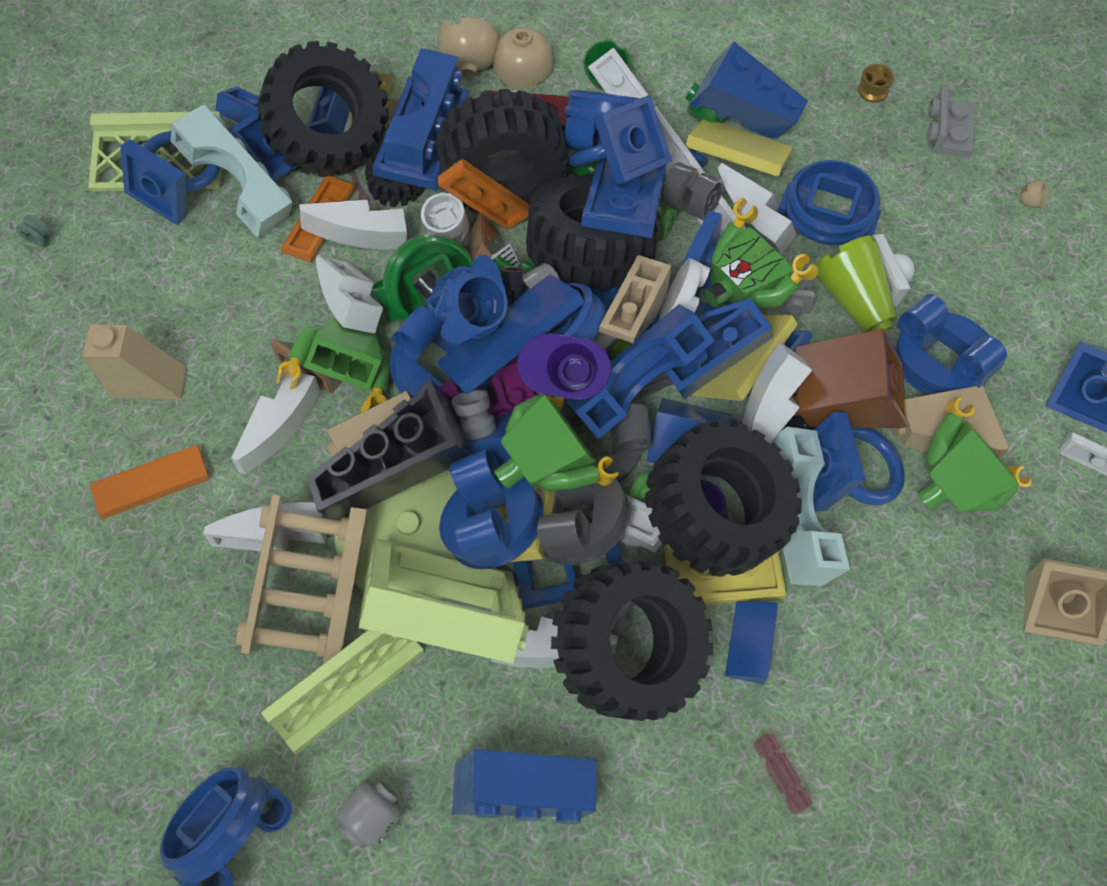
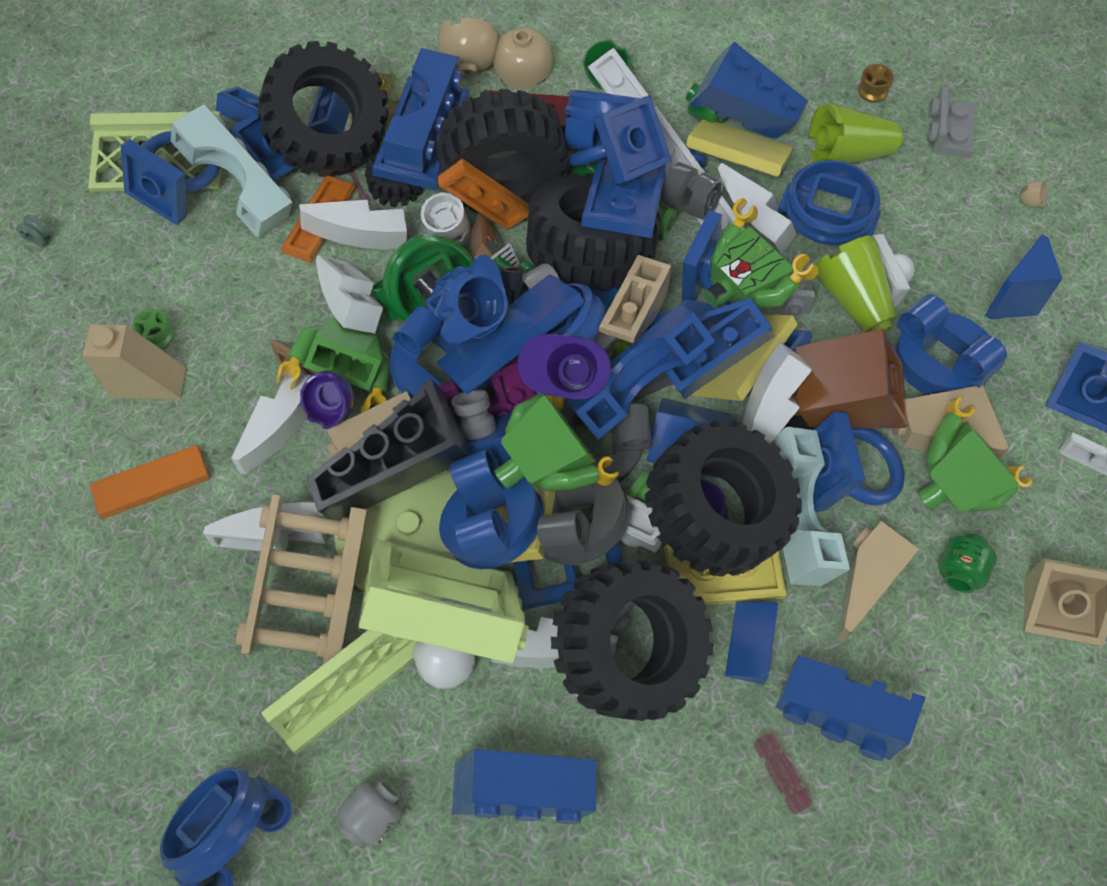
white tile [659,258,710,320] -> none
none -> bright green wheel [132,309,174,349]
none -> dark purple hair [300,371,355,429]
none -> white hair [412,641,475,689]
none -> blue wedge [775,655,926,761]
none -> lime cone [808,103,903,164]
none -> tan slope [837,521,919,643]
none -> green head [938,533,997,593]
none -> blue slope [985,234,1062,319]

